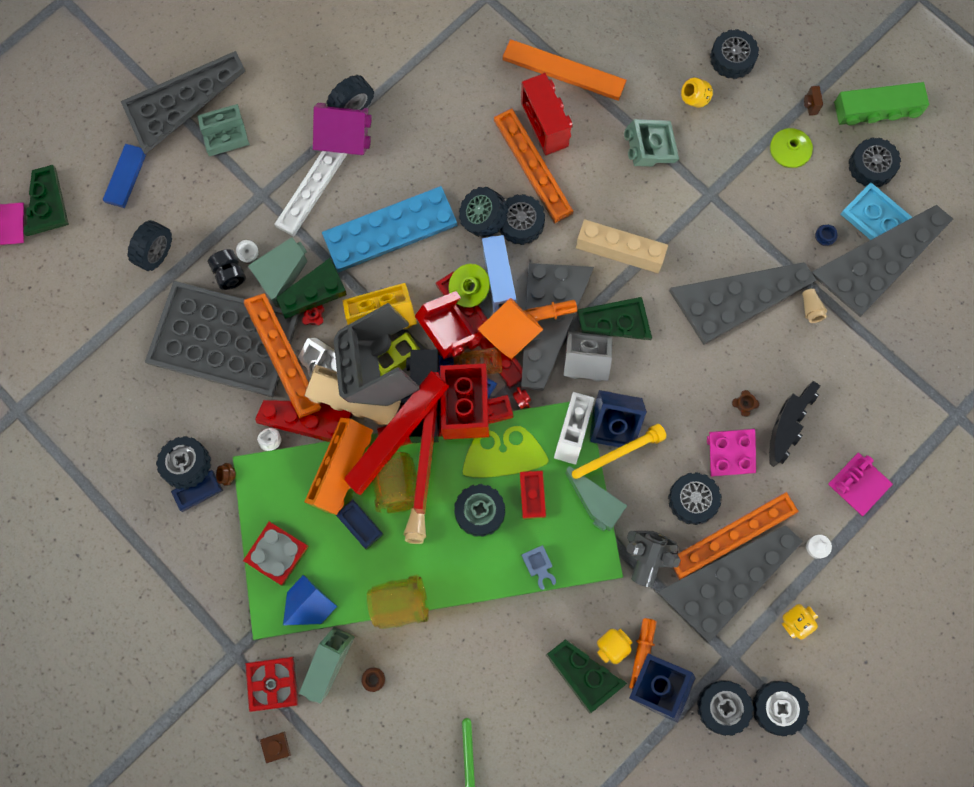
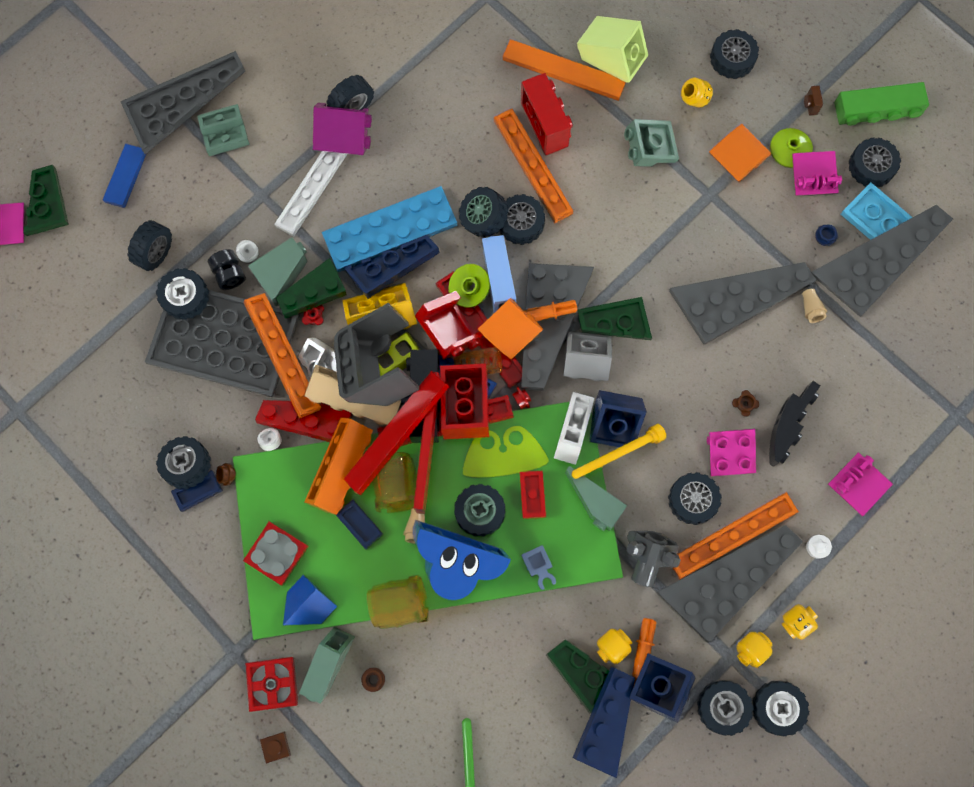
tan brick [576,219,668,274] -> none
none -> black wheel [156,268,209,320]
none -> dark blue wing [344,235,440,299]
none -> blue brick [413,520,511,600]
none -> dark blue wing [572,667,635,778]
none -> yellowish green slope [577,16,648,83]
none -> orange slope [709,124,771,182]
none -> yellow head [736,632,773,668]
none -> dark pink hinge [792,151,842,196]

